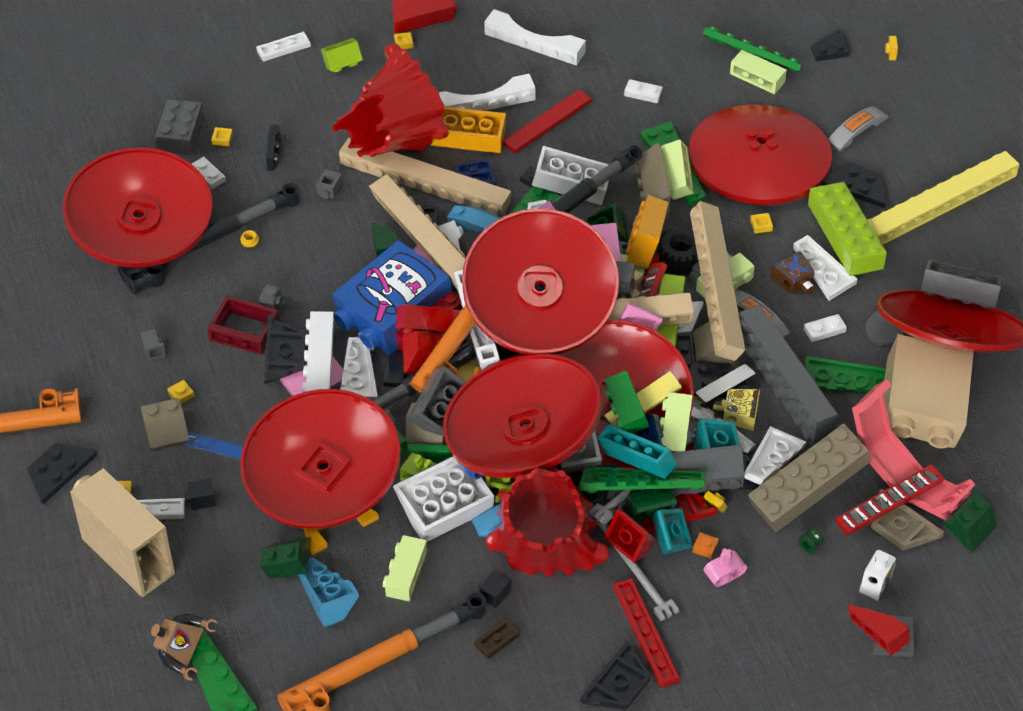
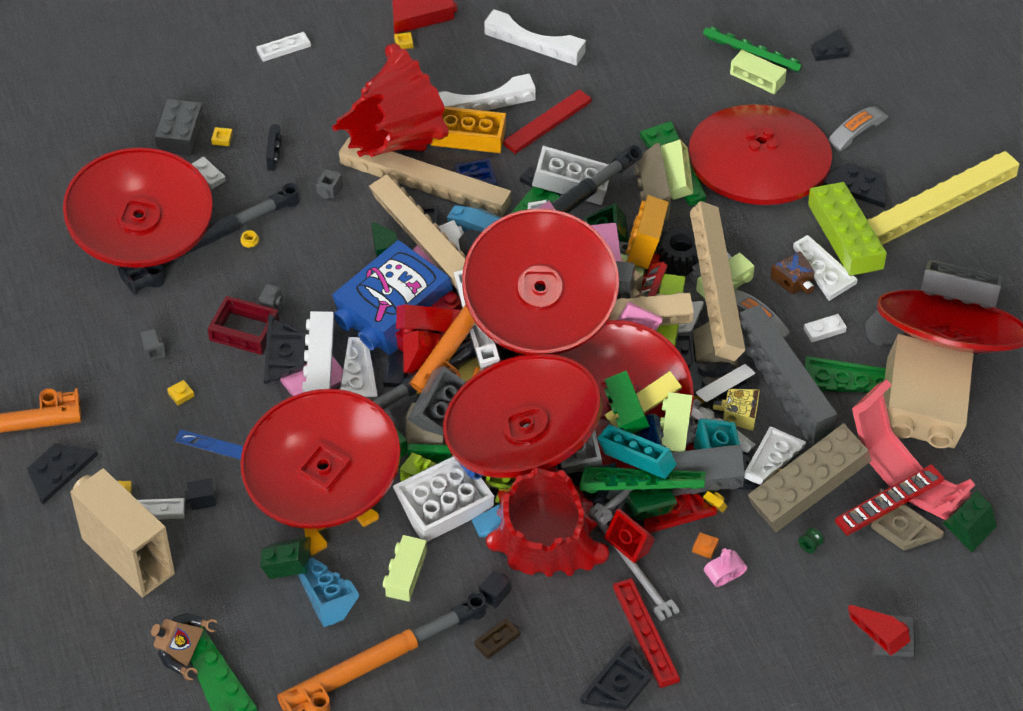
dark tan slope [141,398,190,451] -> none
lime brick [321,38,363,72] -> none
white plate [624,79,663,103] -> none
teal slope [652,509,693,555] -> none
yellow plate [750,213,773,234] -> none
white torso [859,550,896,601] -> none
yellow plate [885,36,898,60] -> none

